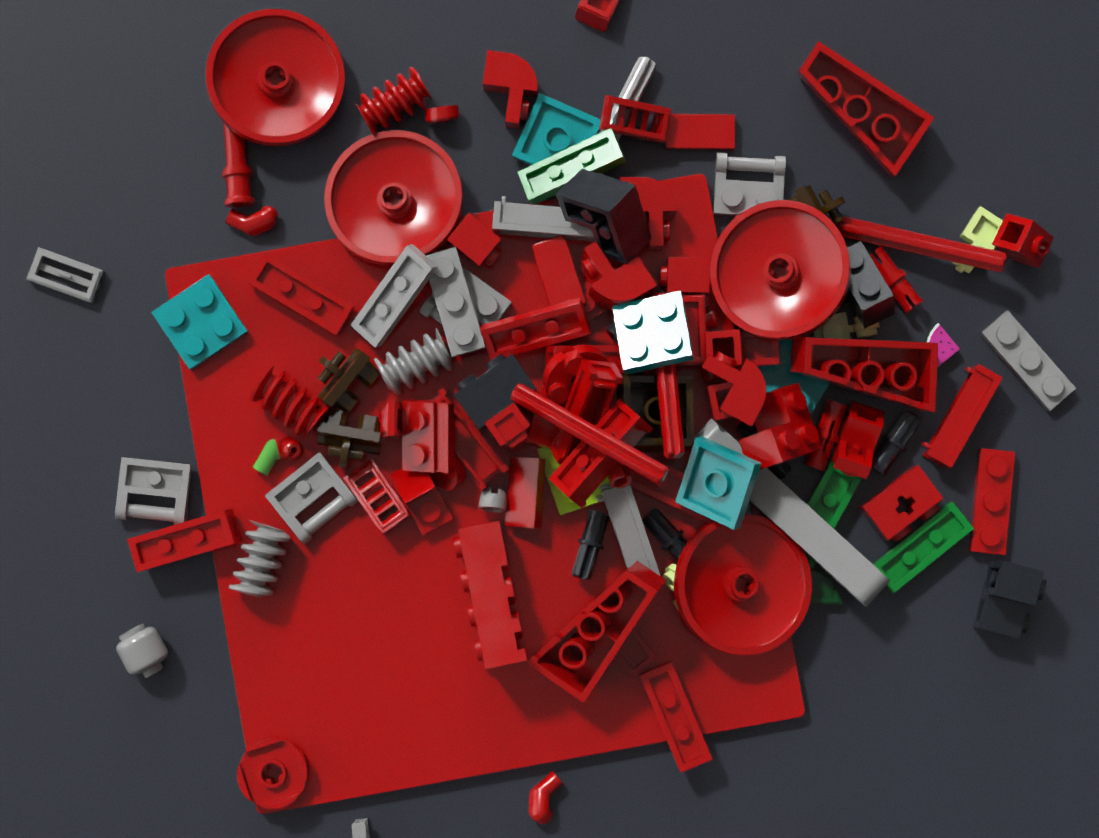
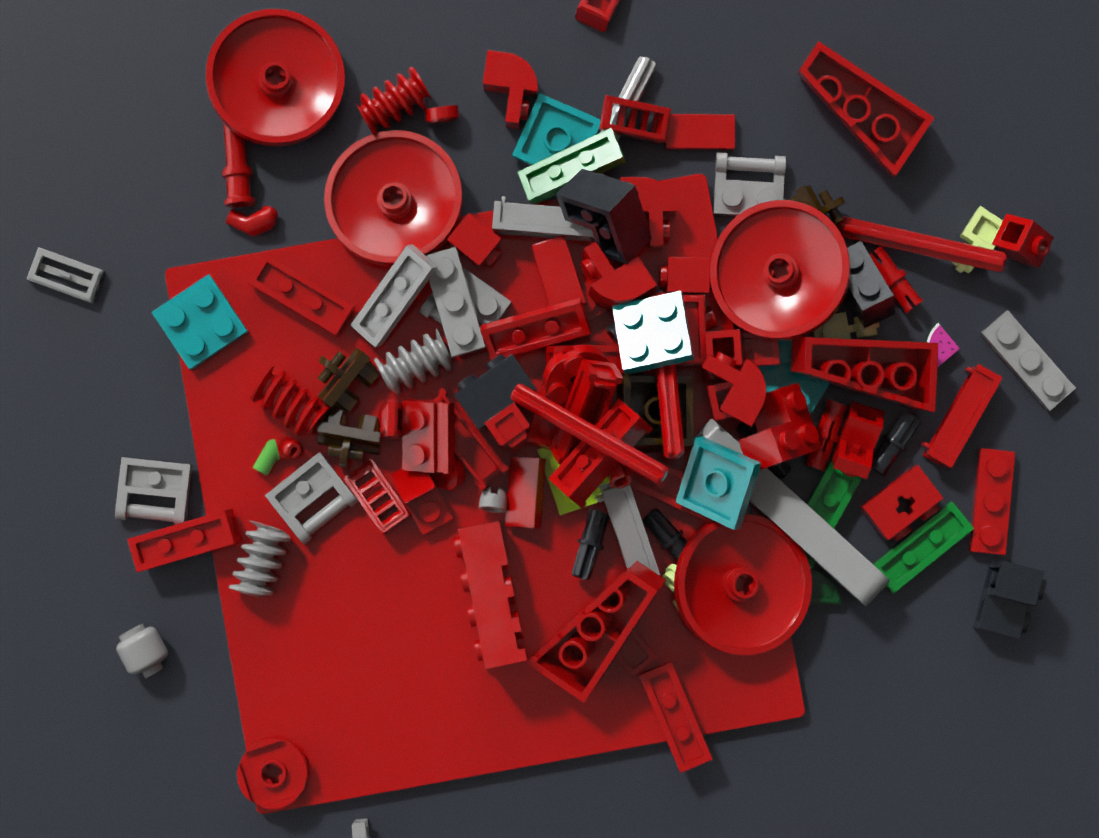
red arm [528,771,564,824] -> none

